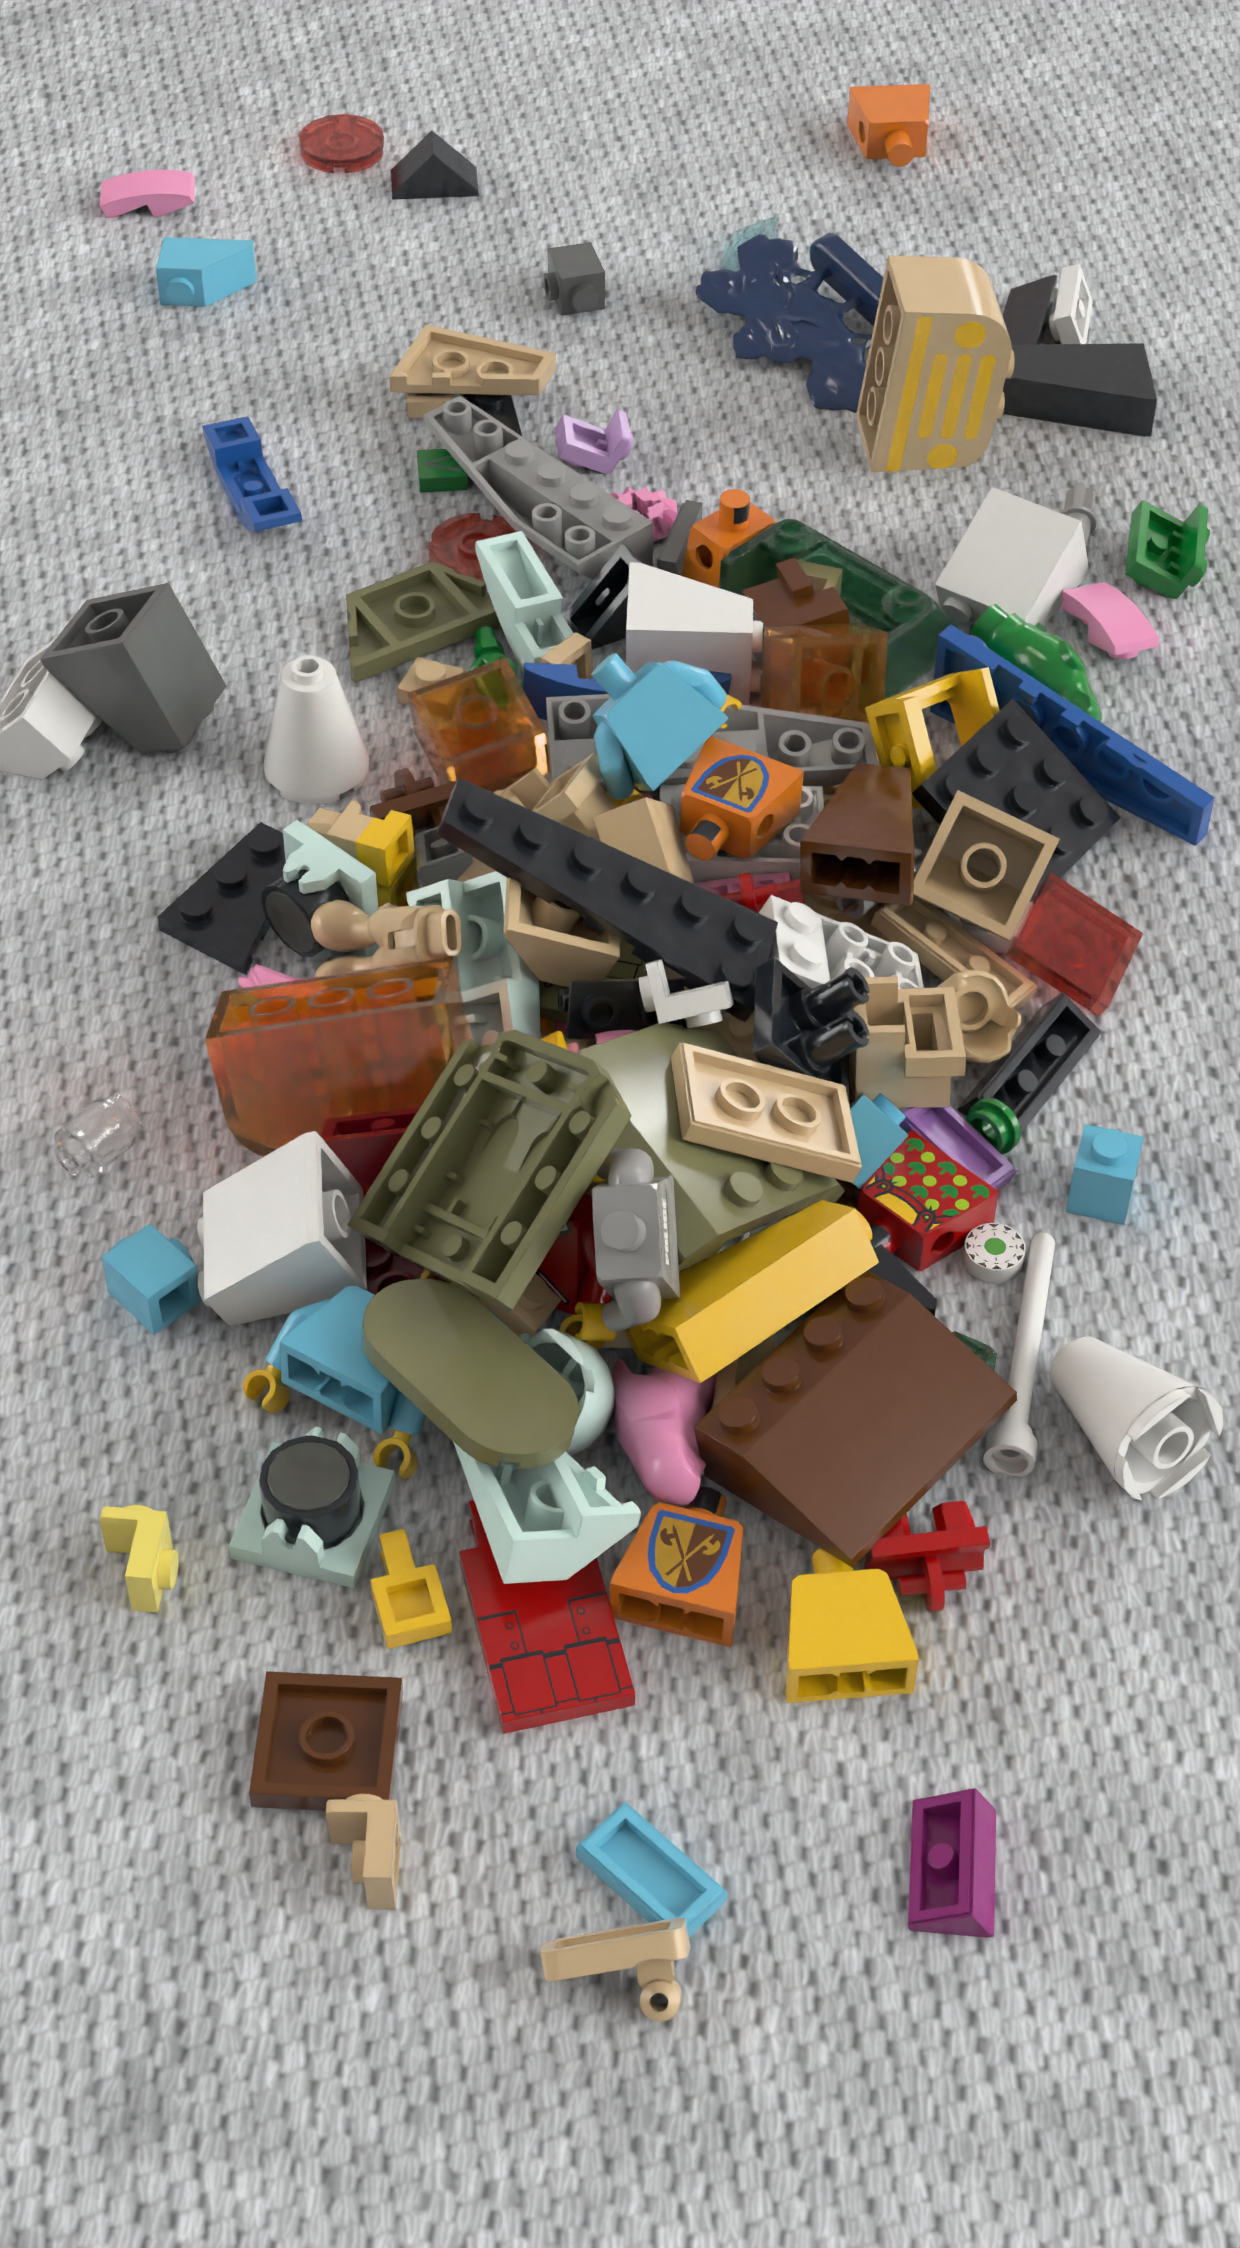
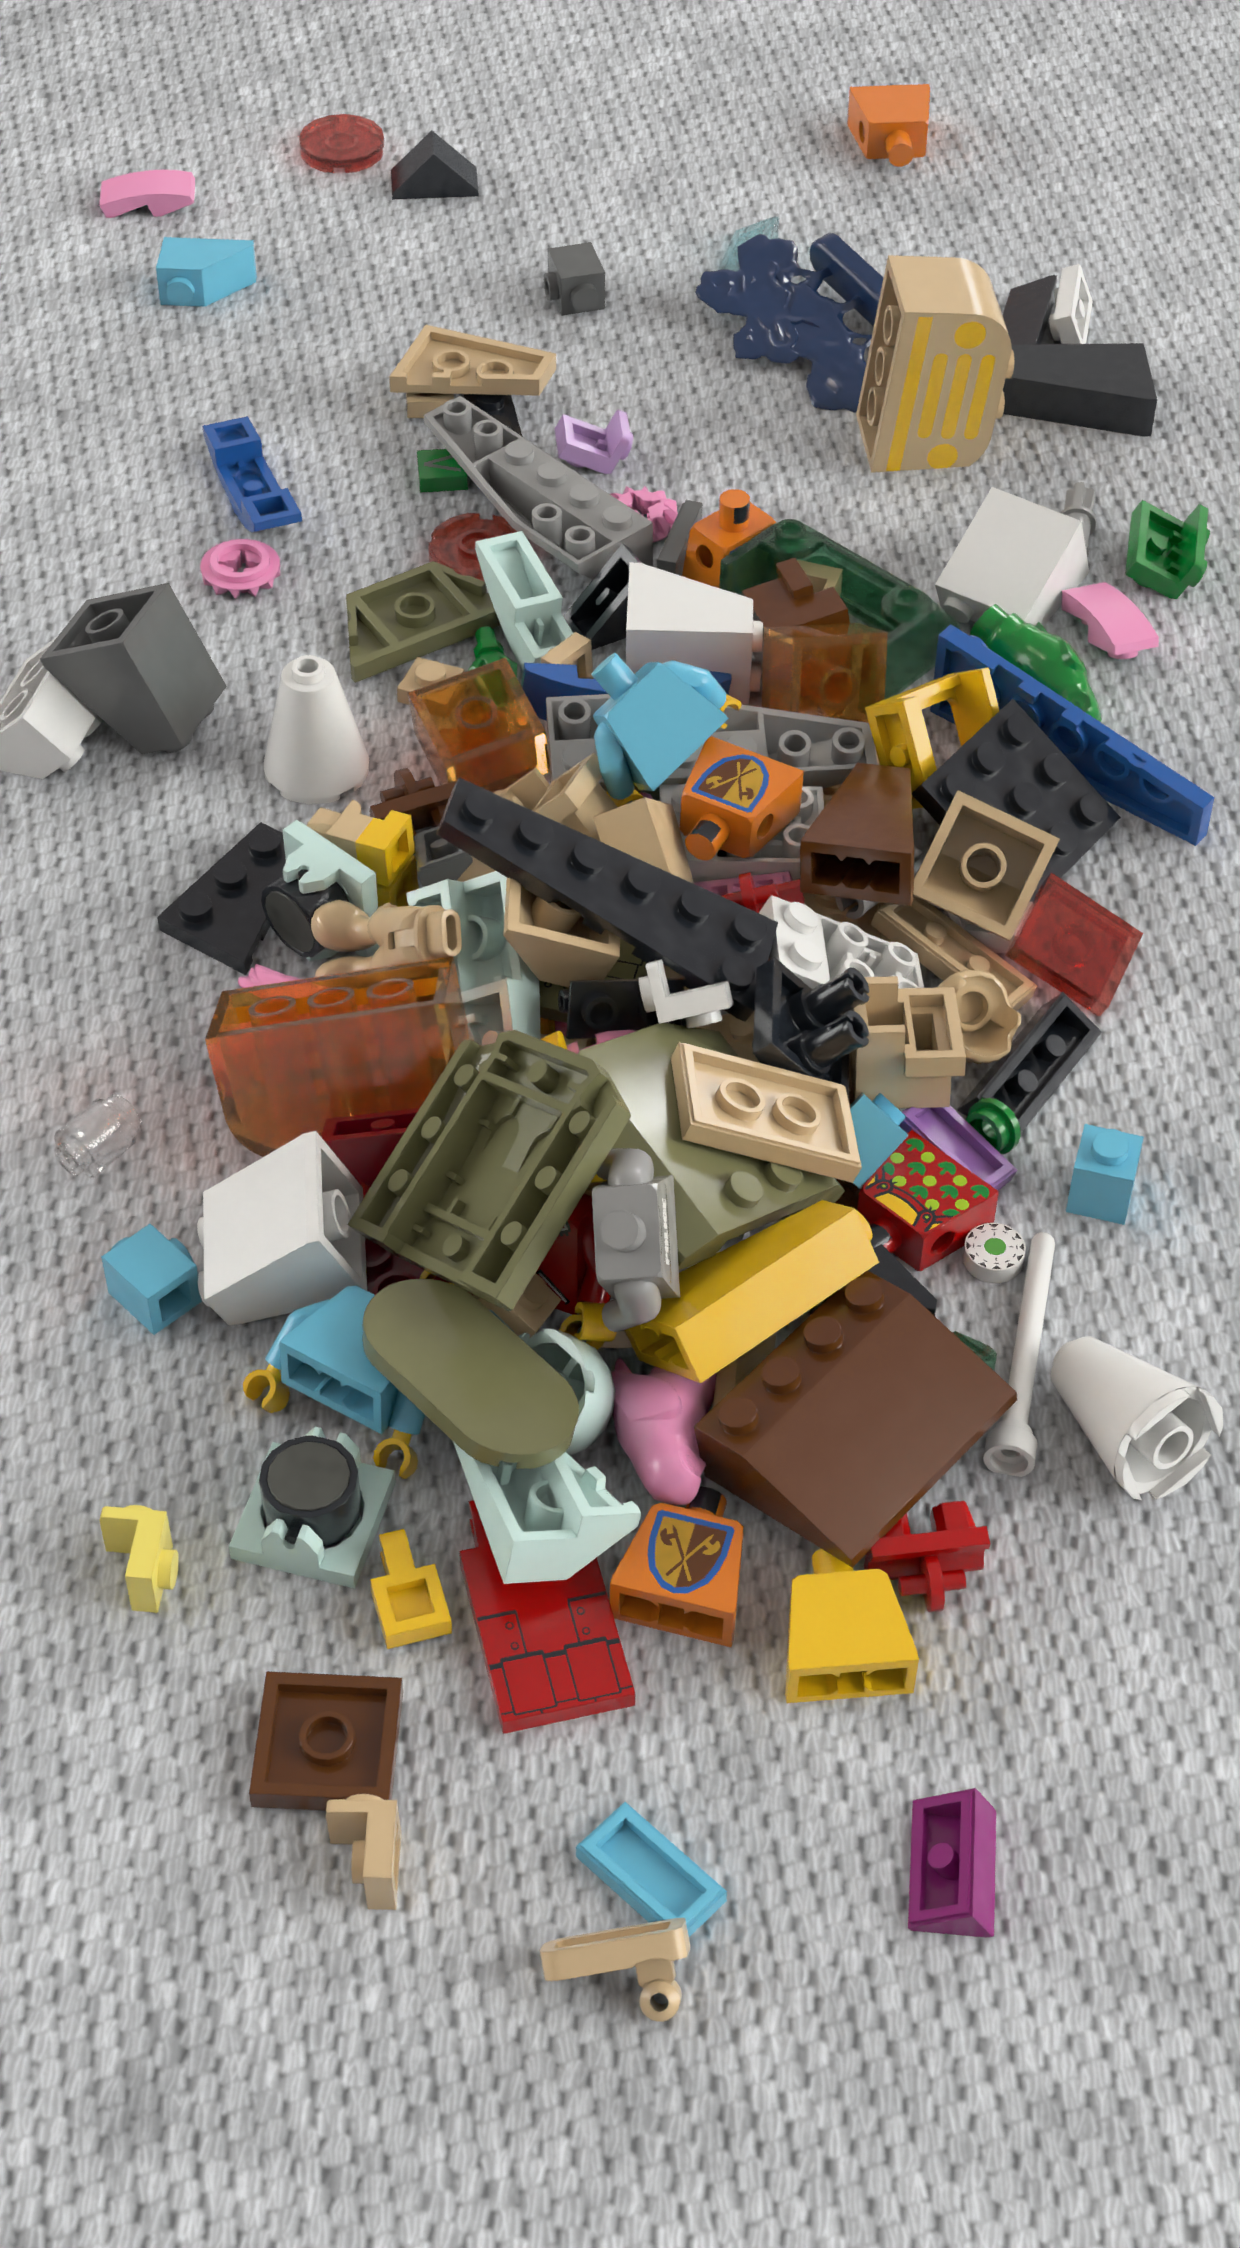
none -> bright pink gear [200,539,280,599]

